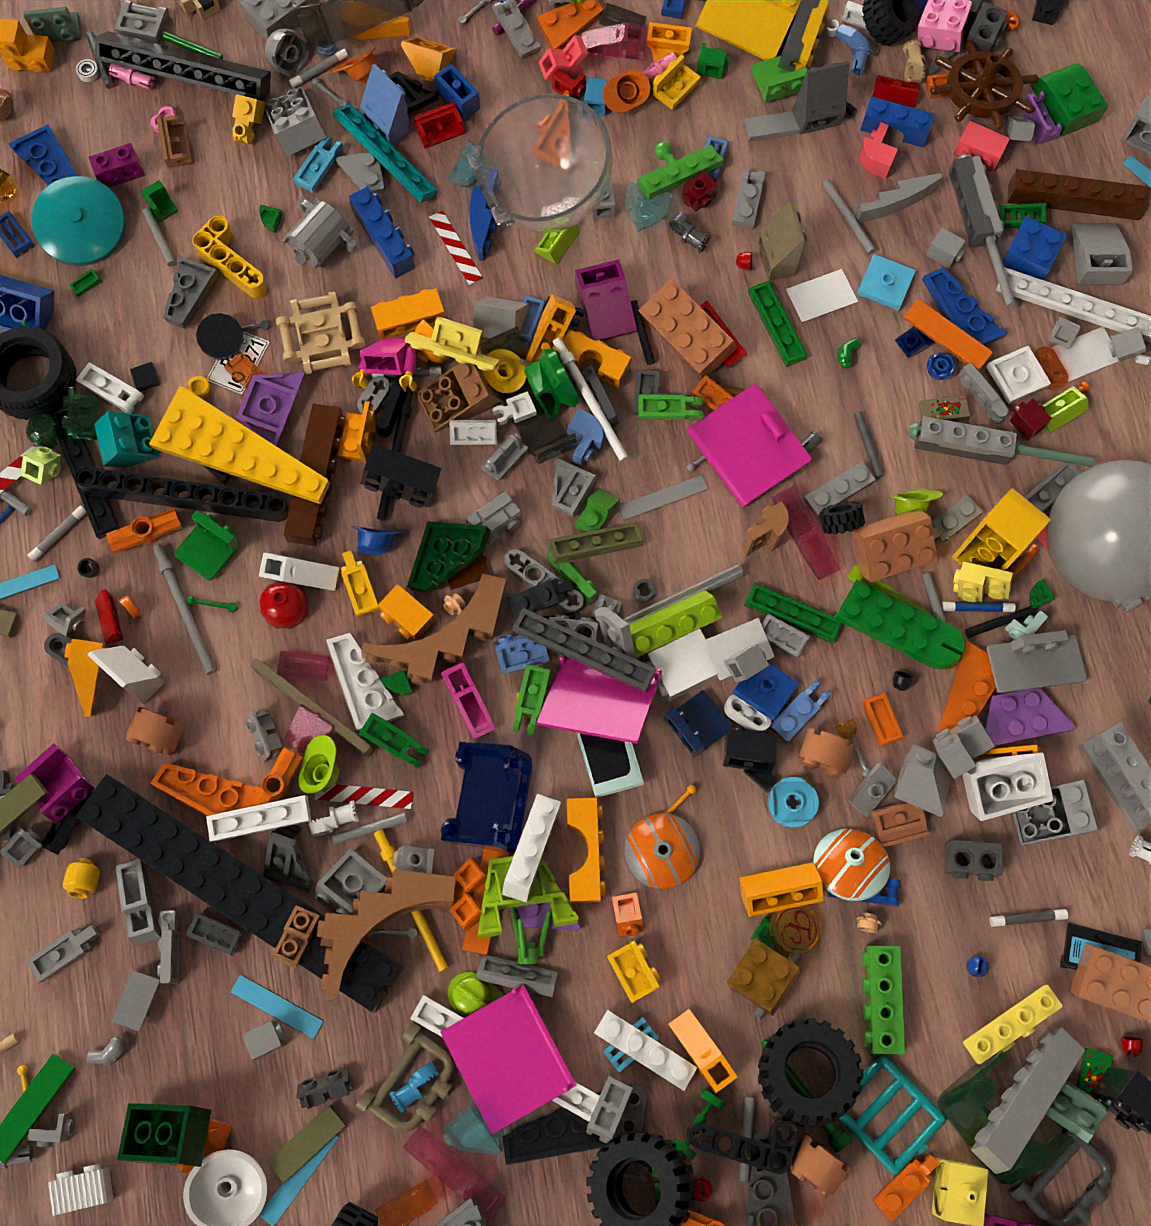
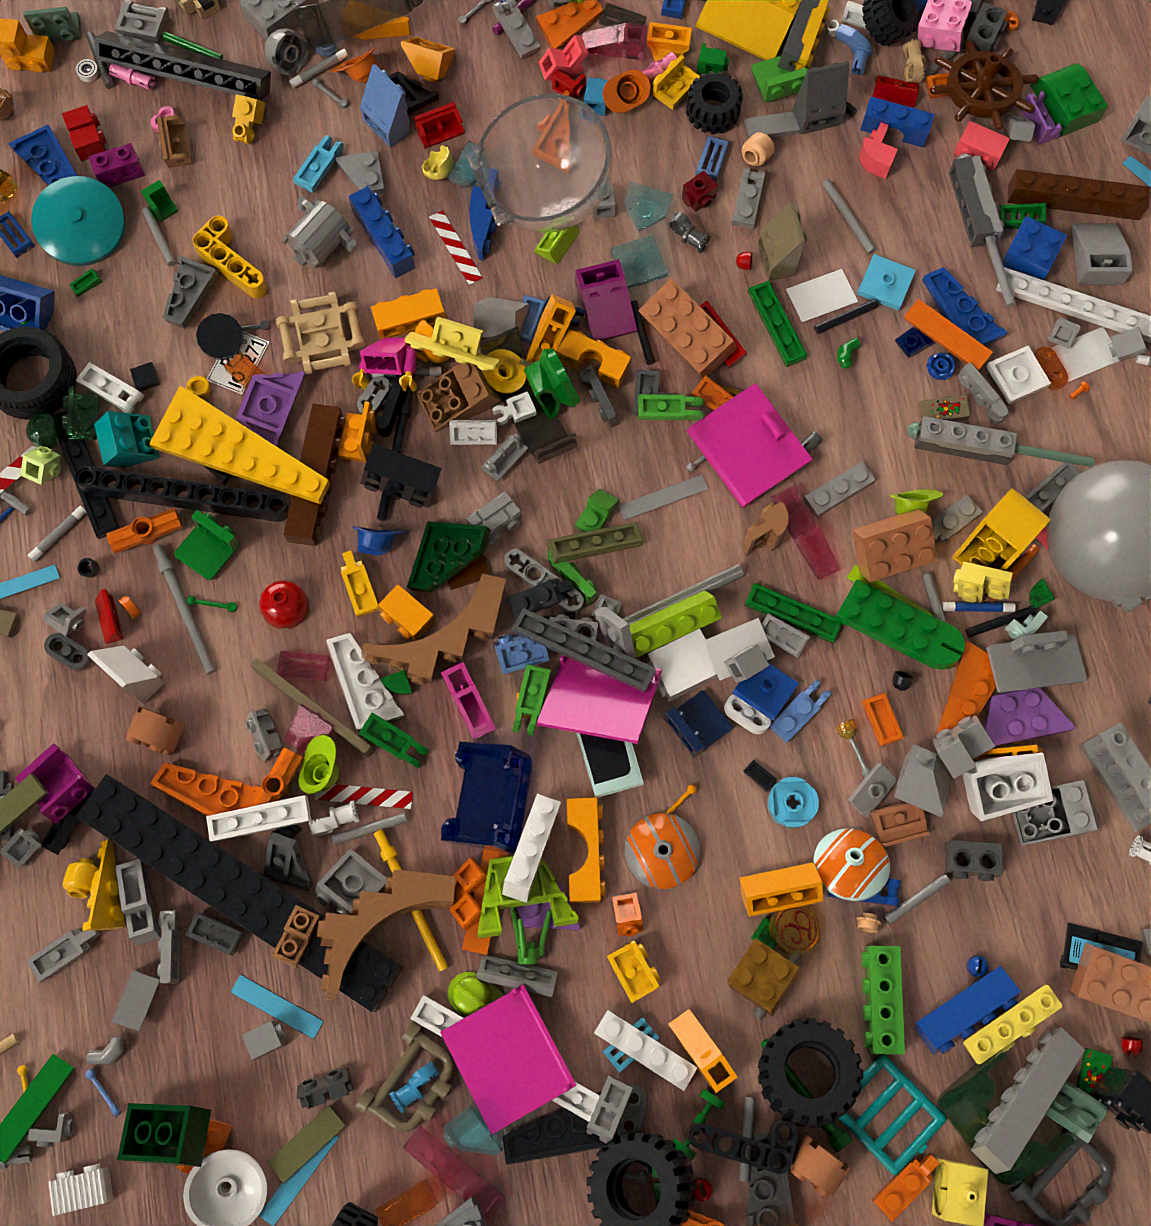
light orange slope [65,639,105,717] -> none
green tile [259,204,283,233] -> none
white slope [259,553,340,591] -> none
light grey slope [265,87,326,157] -> none
teal tile [333,104,438,203] -> none
light grey hinge [368,928,418,938] -> none
light grey brick [393,845,434,874] -> none
blue brick [434,64,480,120] -> none
light nougat plate [444,593,466,615] -> none
light grey wing [552,458,596,518] -> none
white bar [553,337,628,462] -> none
medium blue brick [567,408,603,467] -> none
dark grey bush [633,579,655,603] -> none
bright green plate [637,141,723,199] -> none
black brick [723,728,778,773] -> none
nougat brick [798,729,856,779] -> none
black tyre [819,501,865,535] -> none
flat silver bar [854,412,884,478] -> none
light grey slope [855,173,942,223] -> none
light grey brick [926,228,965,268] -> none
flat silver bar [989,909,1068,927] -> none
dark red brick [1009,398,1052,441] -> none
lime slope [1043,386,1089,433] -> none
none -> red piece [62,105,107,162]
none -> yellow wing [82,839,125,931]
none -> medium blue hinge [85,1069,121,1117]
none -> light yellow hair [422,145,455,180]
none -> clear light blue plate [610,235,668,289]
none -> black tyre [686,71,743,134]
none -> light nougat head [742,132,775,166]
none -> black bar [814,299,878,334]
none -> light grey bar [884,874,950,925]
none -> blue brick [914,966,1021,1055]

